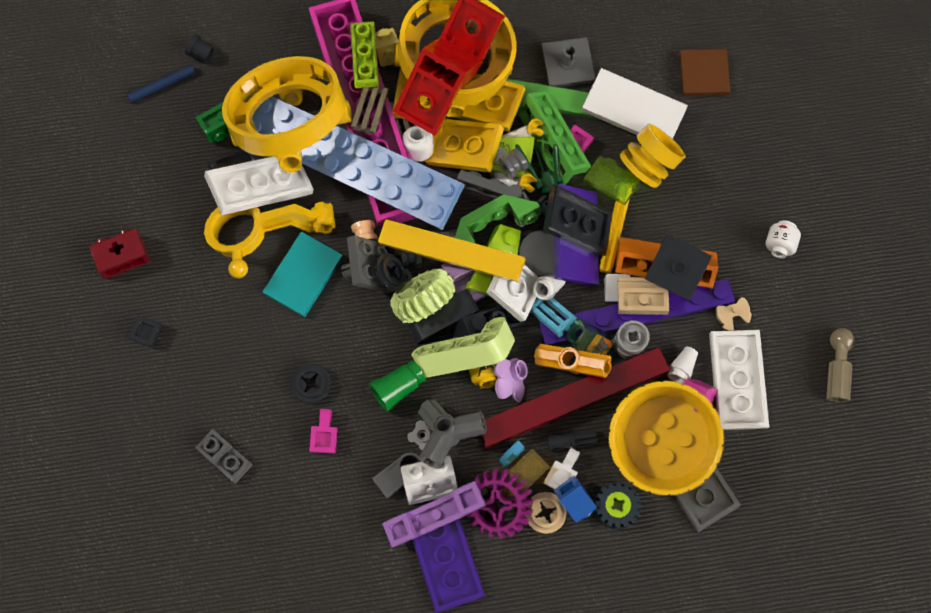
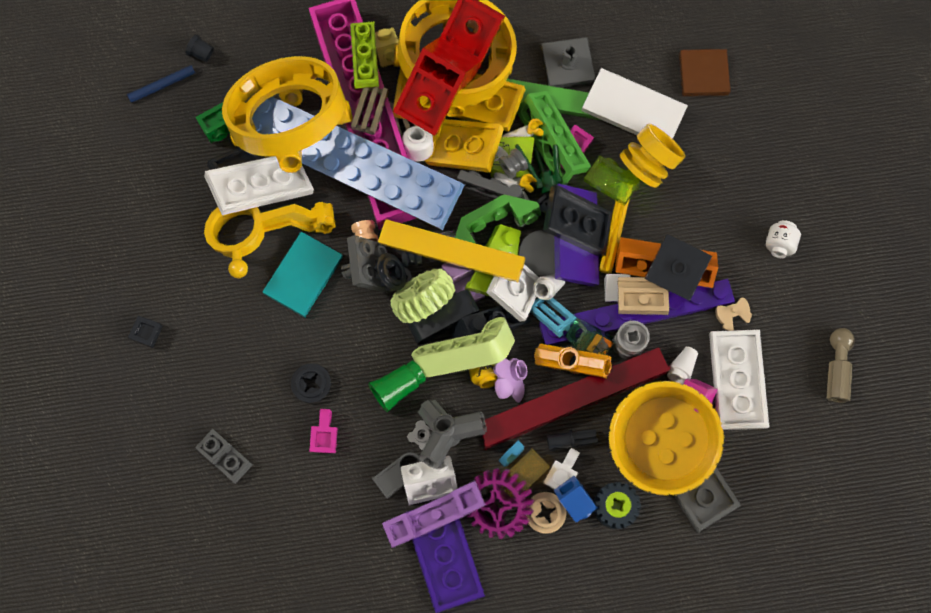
dark red brick [89,229,151,279] -> none

